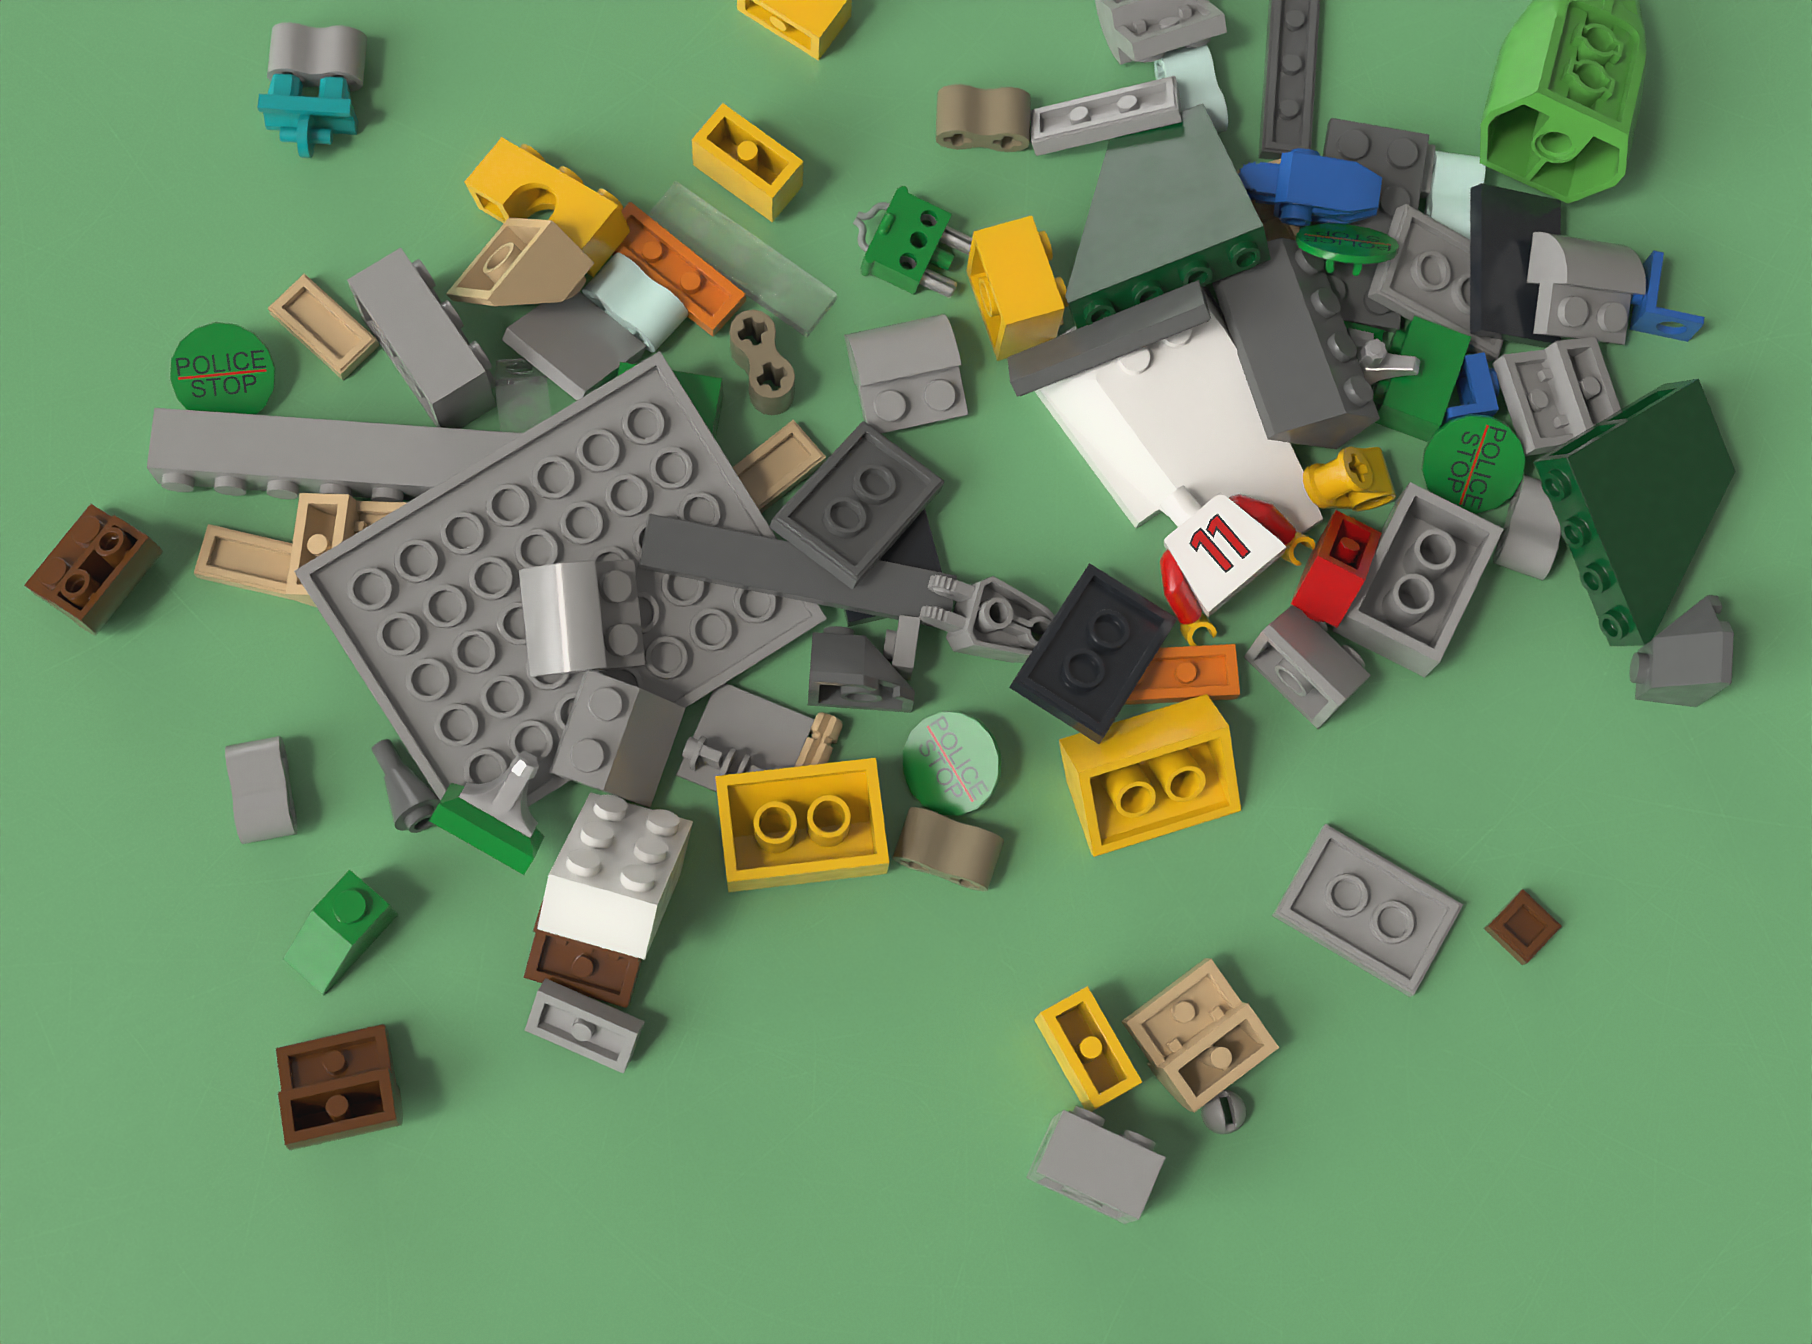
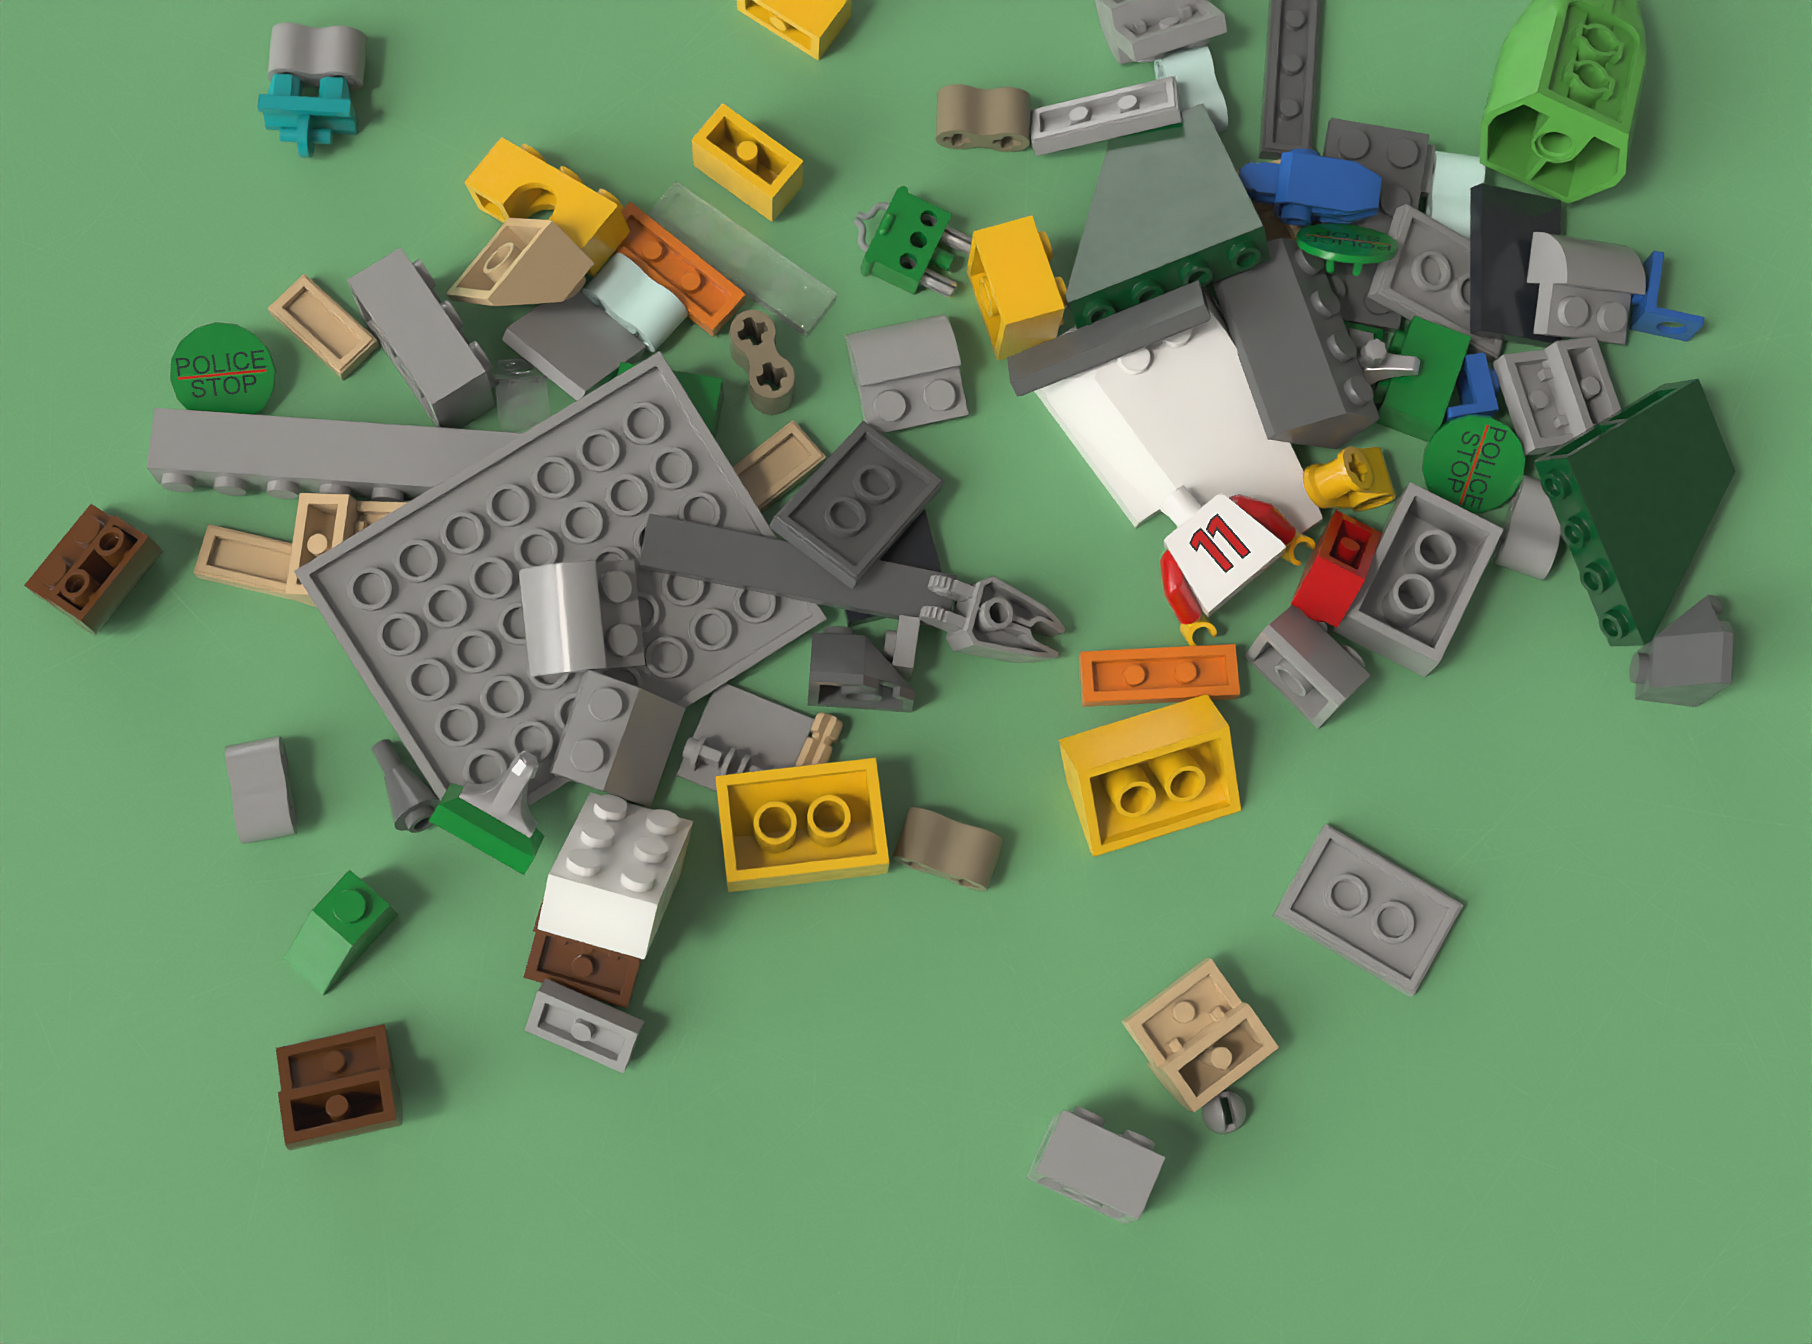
piece [903,711,1001,816] -> none
black tile [1009,563,1178,744] -> none
yellow brick [1034,986,1142,1112] -> none
reddish brown tile [1483,889,1562,965] -> none

